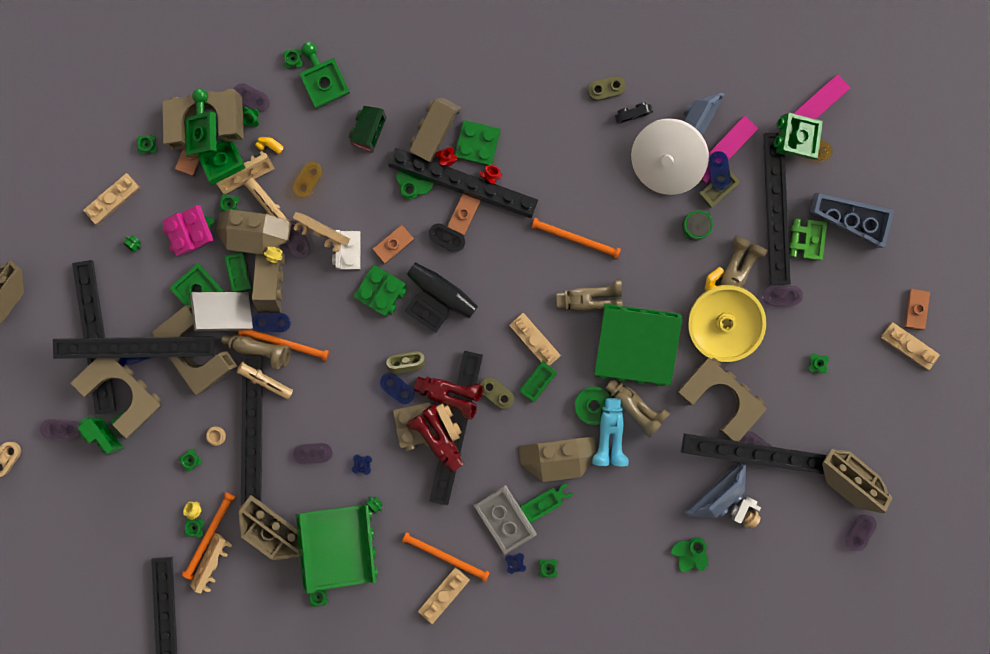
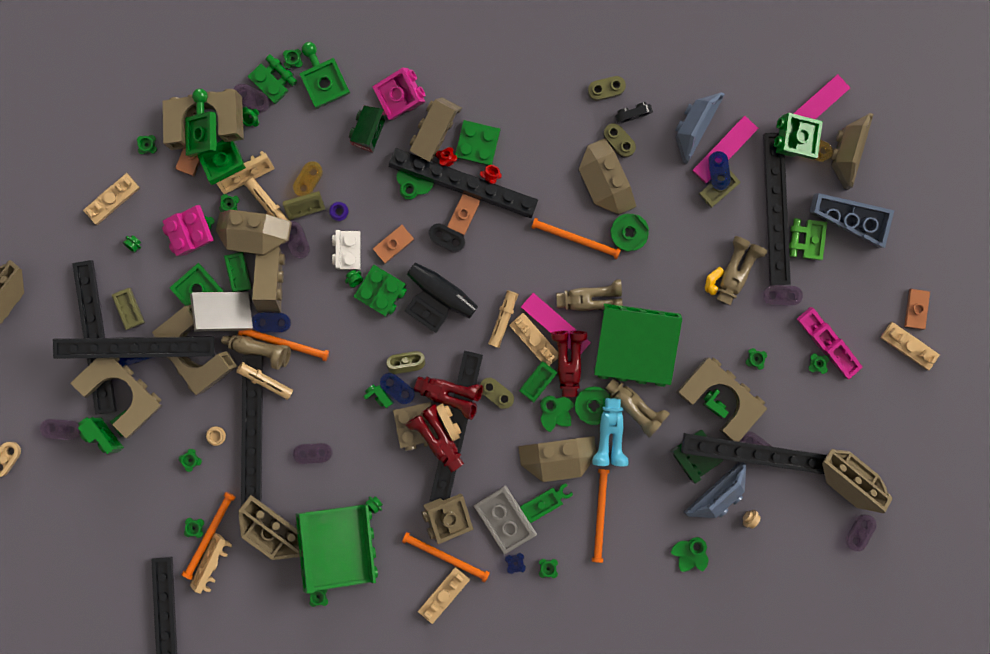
light yellow plate [183,501,201,520] -> none
yellow arm [255,137,284,154] -> none
light yellow plate [264,247,282,263] -> none
tan plate [293,212,350,252] -> none
clear blue plate [352,454,372,475] -> none
white dish [631,119,709,195] -> none
pearl dark grey piece [682,210,713,241] -> none
light yellow dish [688,285,766,362] -> none
white bracket [730,497,761,523] -> none
none -> olive plate [112,288,145,330]
none -> green plate [248,54,297,104]
none -> olive plate [283,191,325,220]
none -> dark purple plate [329,202,349,221]
none -> green plate [345,270,363,288]
none -> green bracket [363,384,394,408]
none -> dark pink plate [372,68,426,120]
none -> dark tan plate [421,493,473,544]
none -> tan pin [488,290,519,348]
none -> dark pink tile [521,293,591,354]
none -> green plate [540,396,575,432]
none -> dark red piece [551,330,587,397]
none -> dark tan wedge [579,138,636,215]
none -> orange bar [592,469,610,563]
none -> olive plate [604,123,636,158]
none -> green plate [610,213,649,252]
none -> dark green bracket [670,430,723,484]
none -> green bracket [703,389,729,419]
none -> green plate [745,348,767,370]
none -> dark pink slope [796,307,863,380]
none -> dark tan wedge [830,113,874,190]

